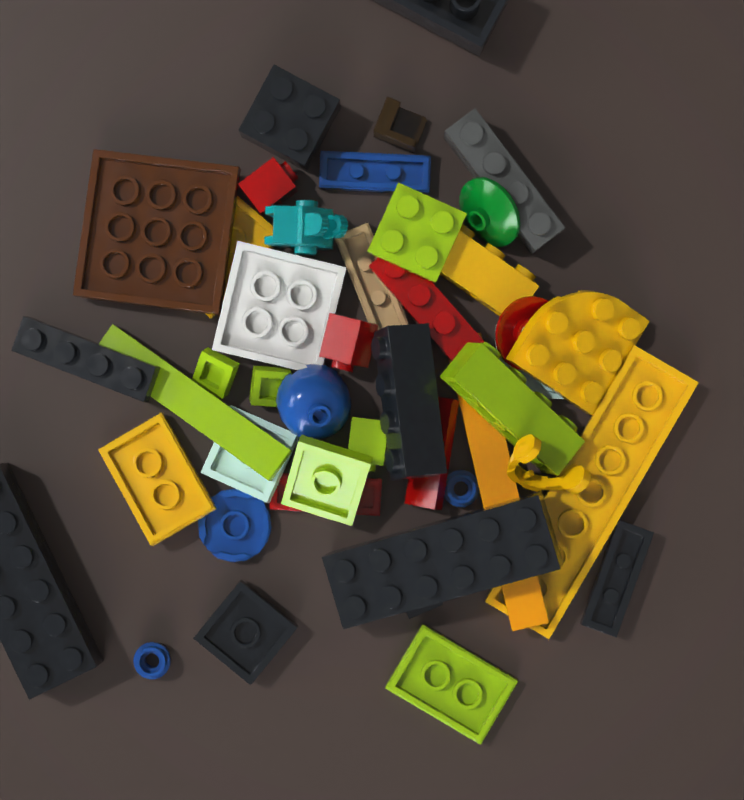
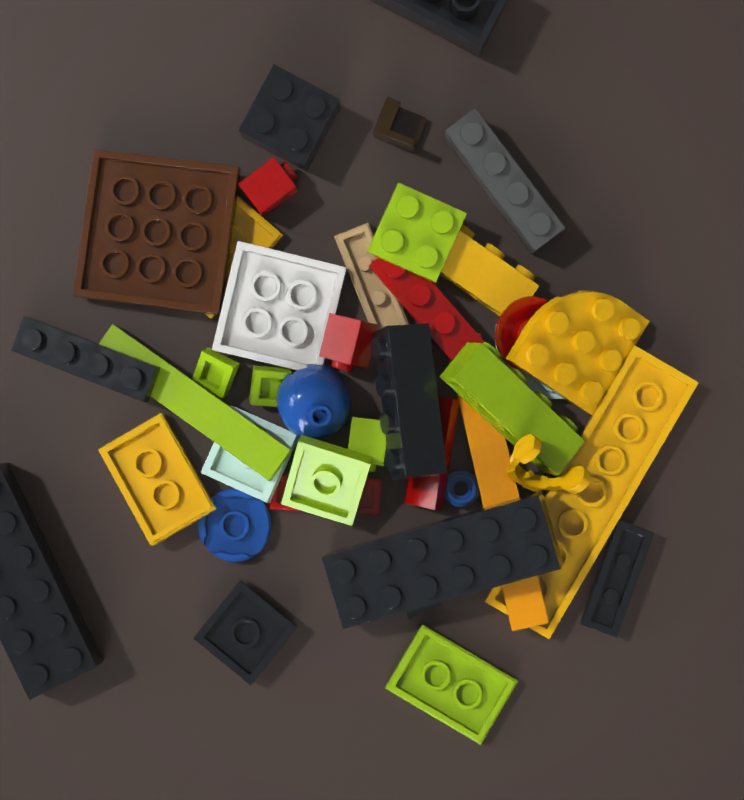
blue plate [133,642,171,679] -> none
teal hinge [264,200,349,255] -> none
blue tile [319,151,431,194] -> none
green dish [459,177,520,247] -> none

